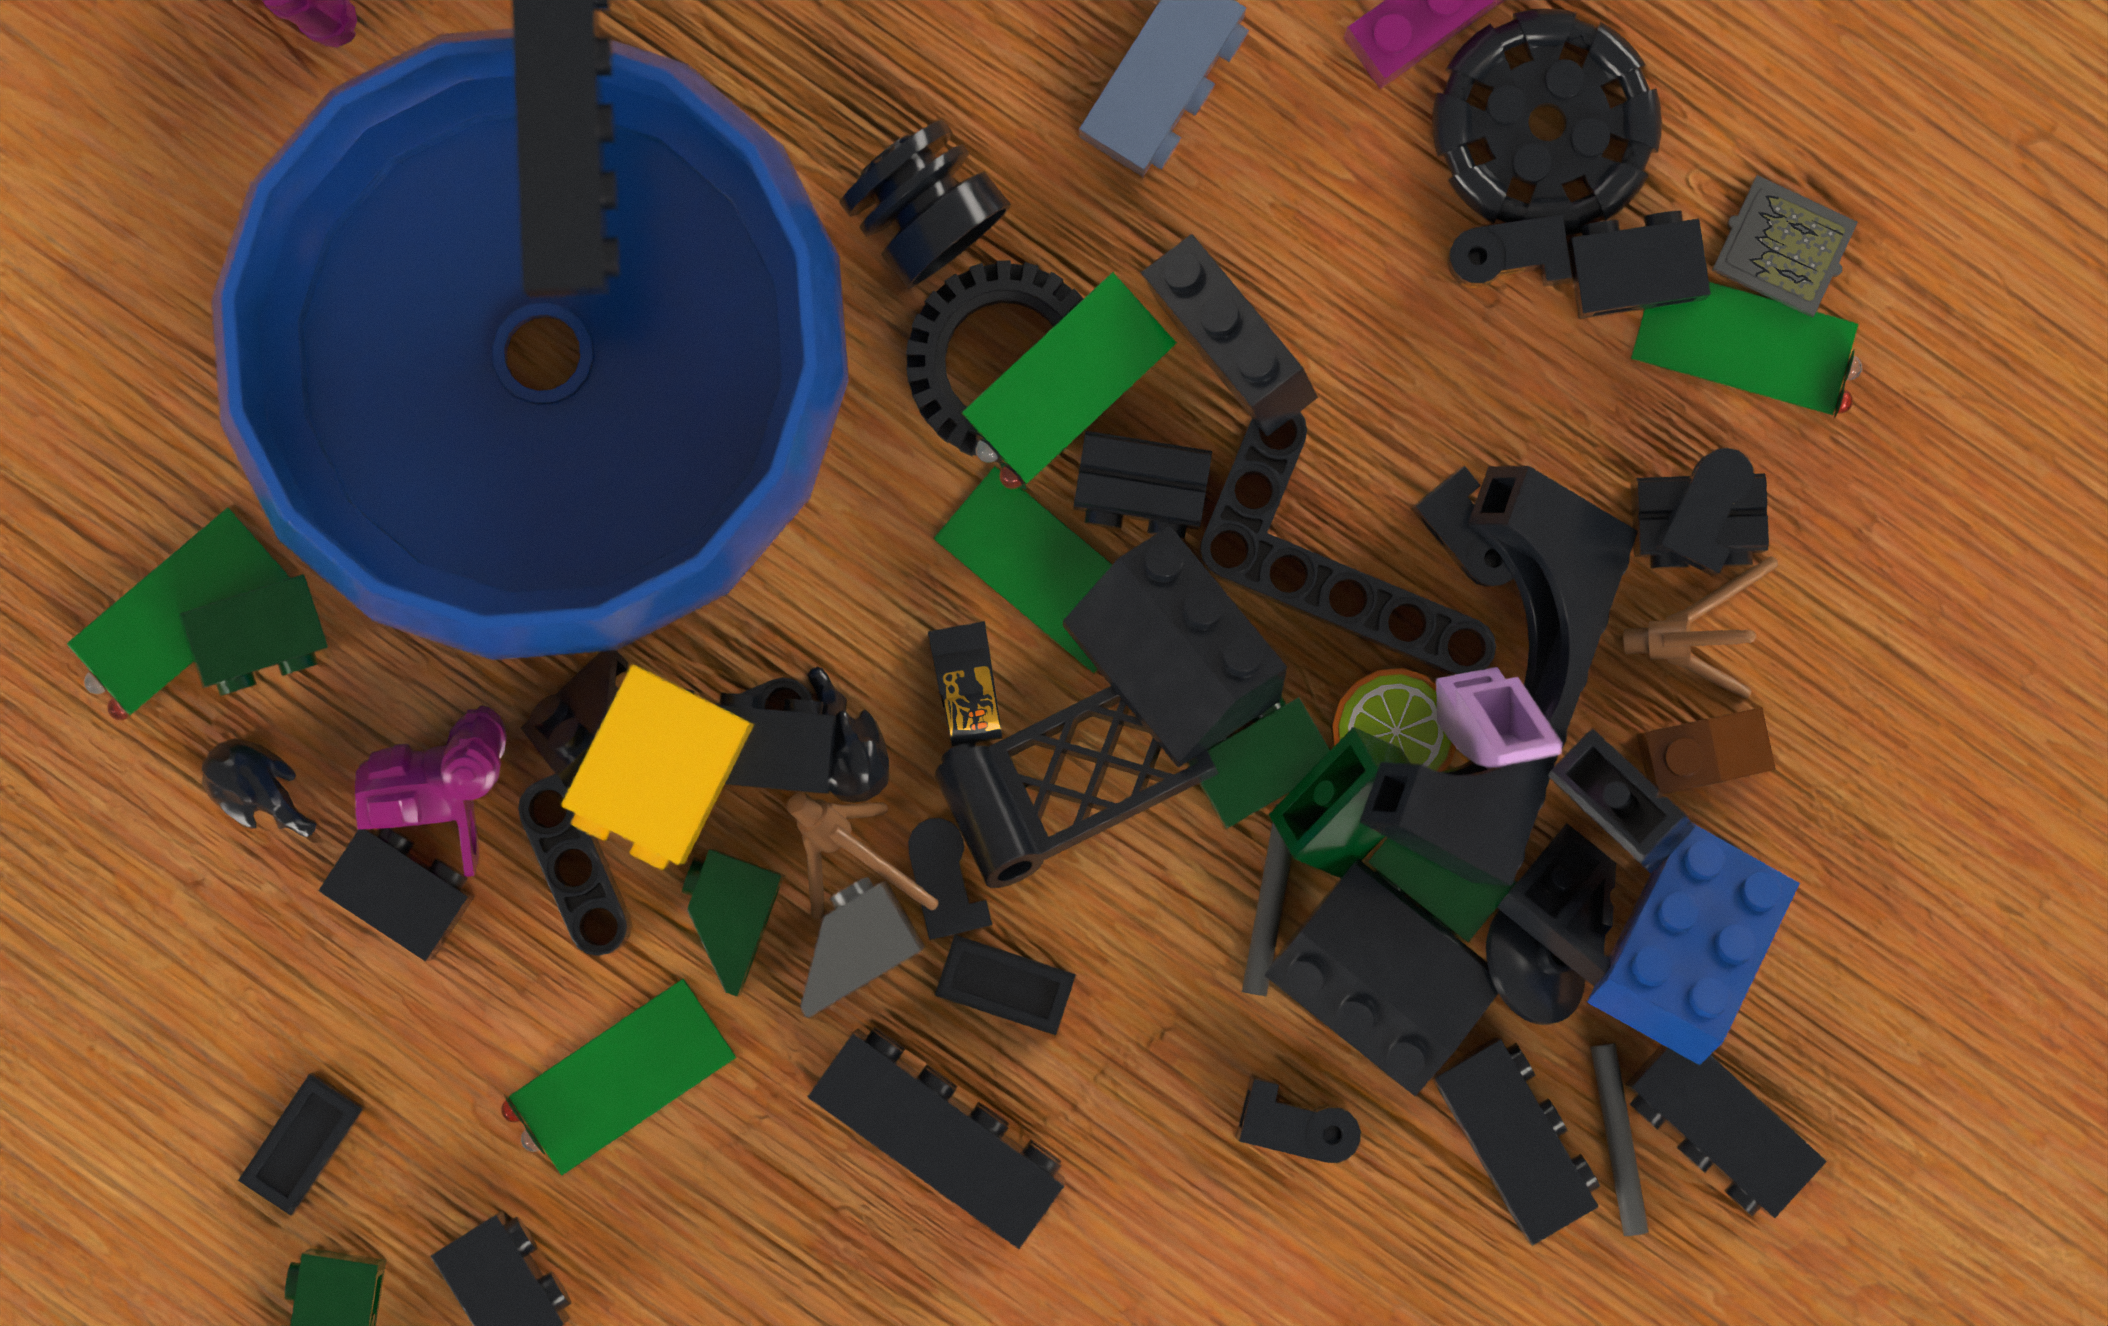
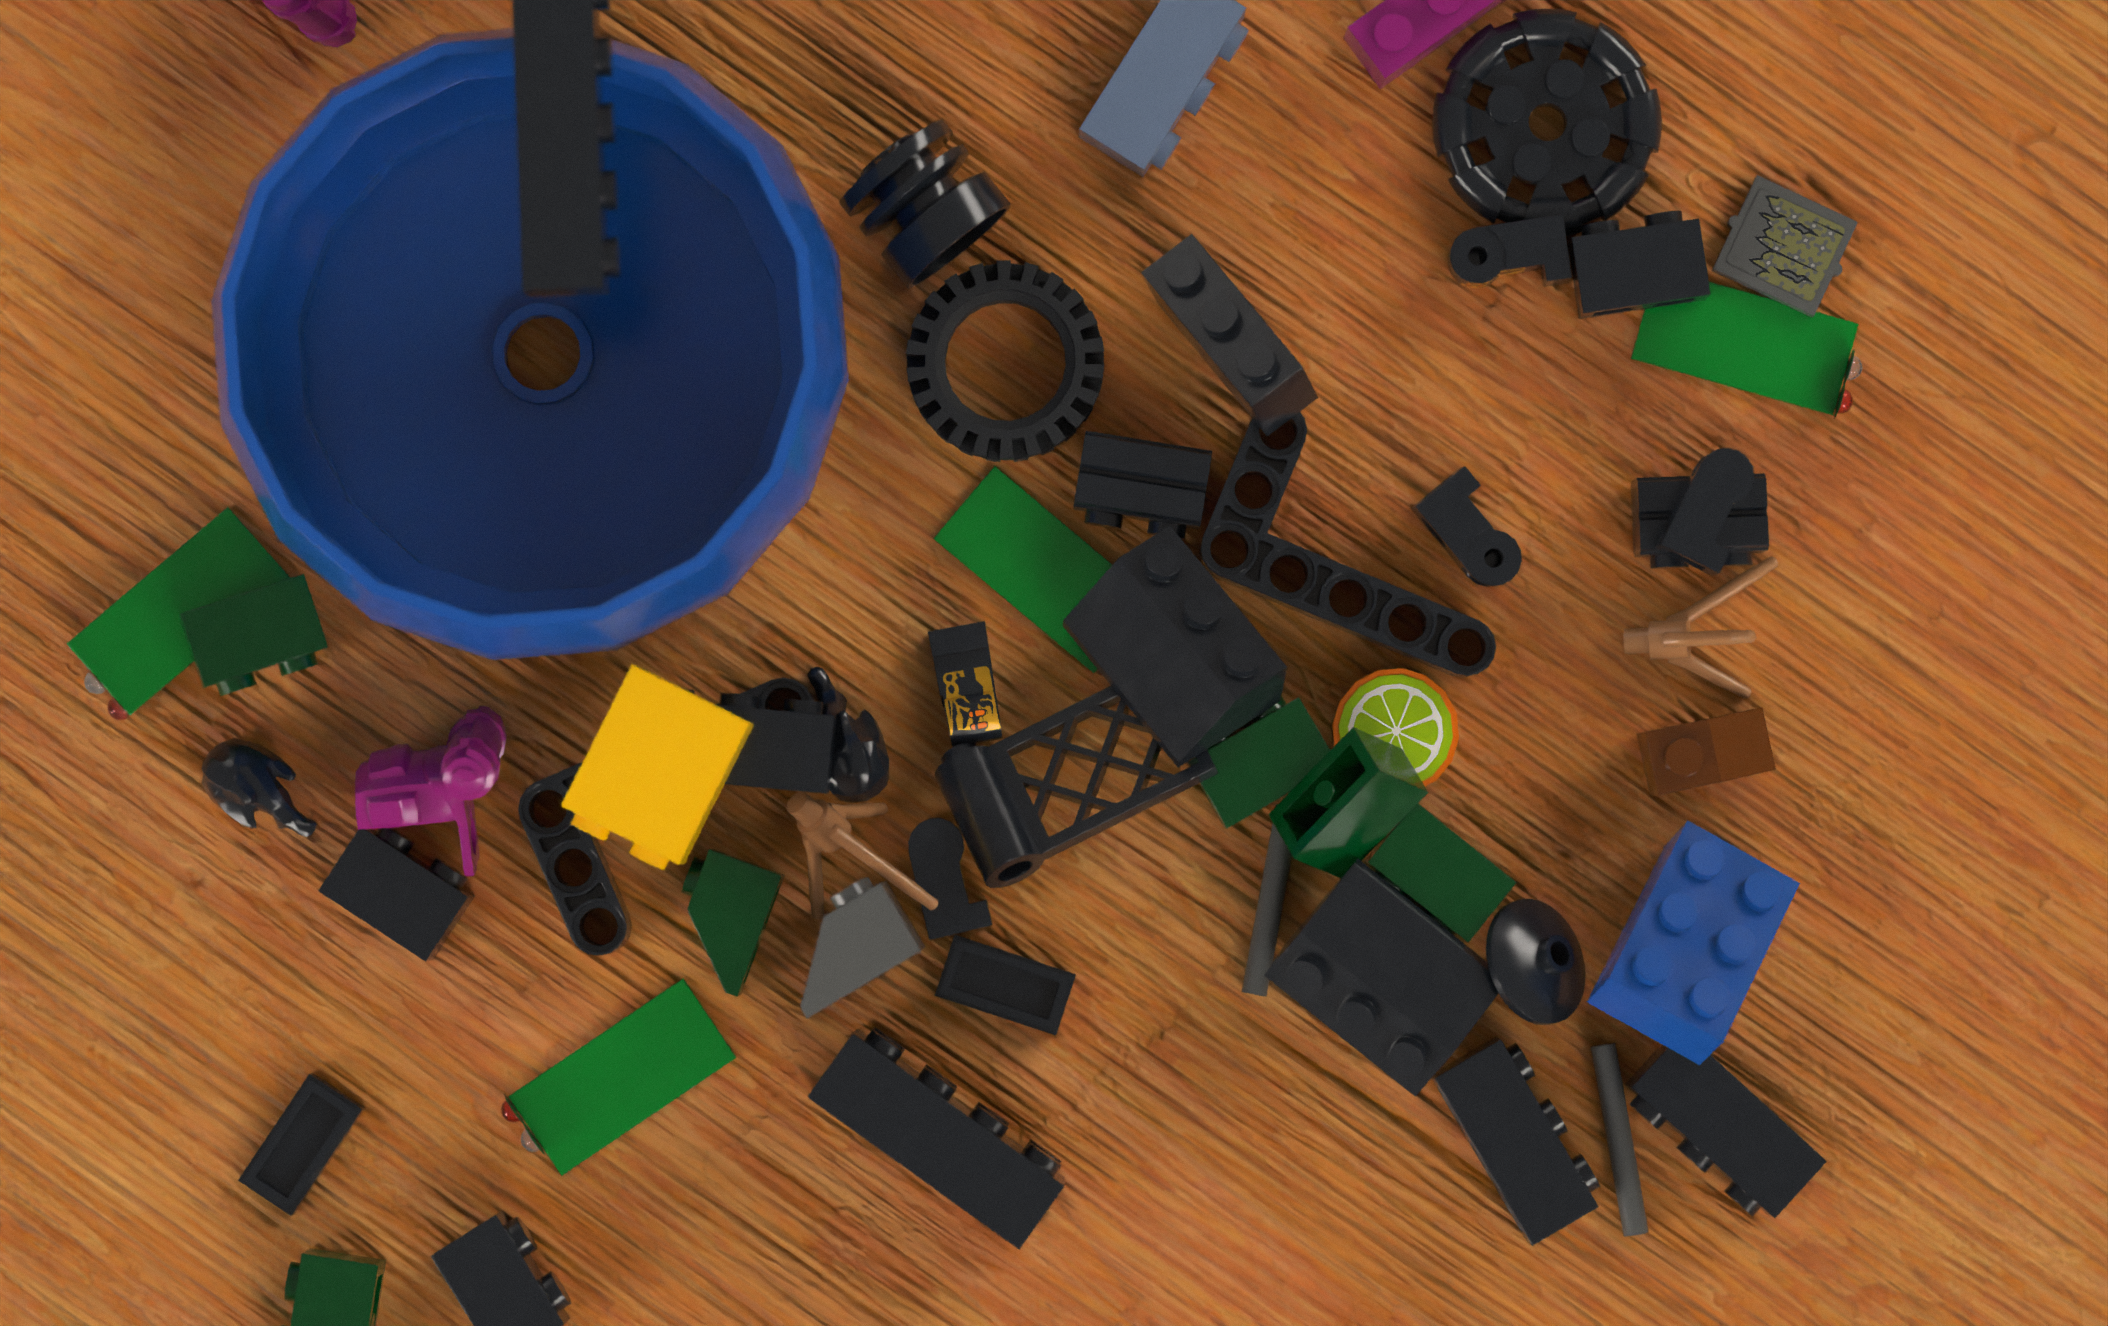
black wing [521,650,628,788] -> none
green piece [961,272,1177,490] -> none
black leg [1235,1076,1361,1163] -> none
black arch [1359,466,1638,886] -> none
lavender slope [1436,667,1561,767] -> none
black wing [1497,823,1617,986] -> none
black brick [1548,728,1695,874] -> none

